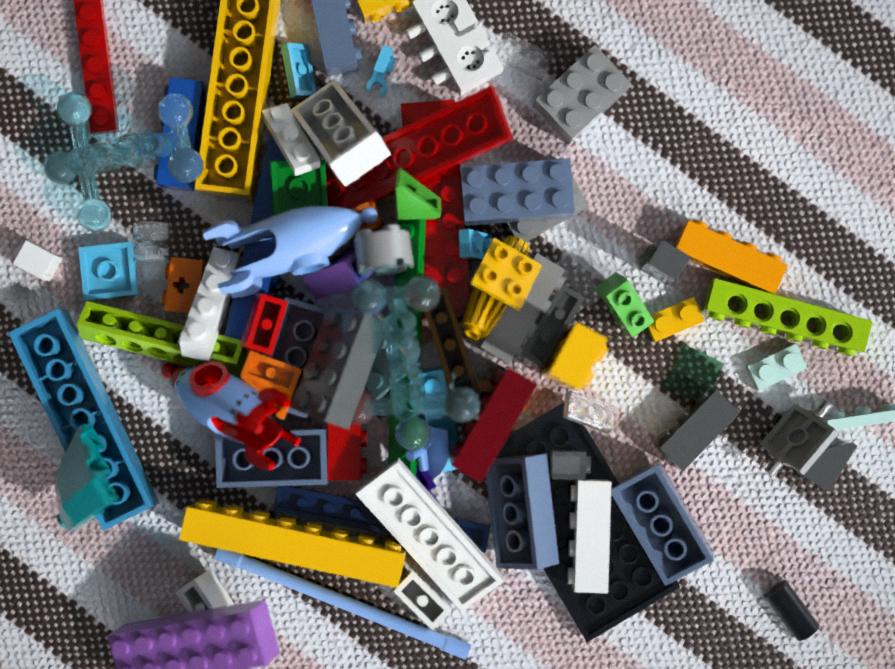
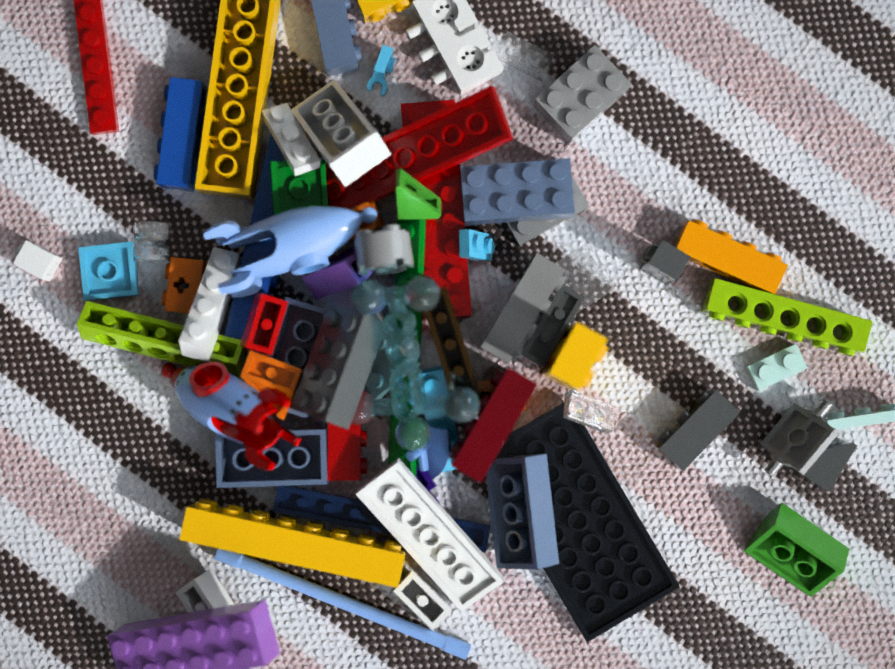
dark azure brick [8,309,160,531] -> none
clear light blue piece [44,92,204,232] -> none
teal brick [55,424,119,532] -> none
medium azure plate [281,43,317,99] -> none
yellow plate [462,235,542,340] -> none
clear brick [550,450,591,480] -> none
white brick [567,479,611,593] -> none
bright green brick [594,272,655,337] -> none
sand blue slope [611,459,714,586] -> none
yellow plate [647,297,704,342] -> none
clear green piece [664,344,724,401] -> none
black brick [763,579,820,641] -> none
none -> bright green slope [744,503,850,597]

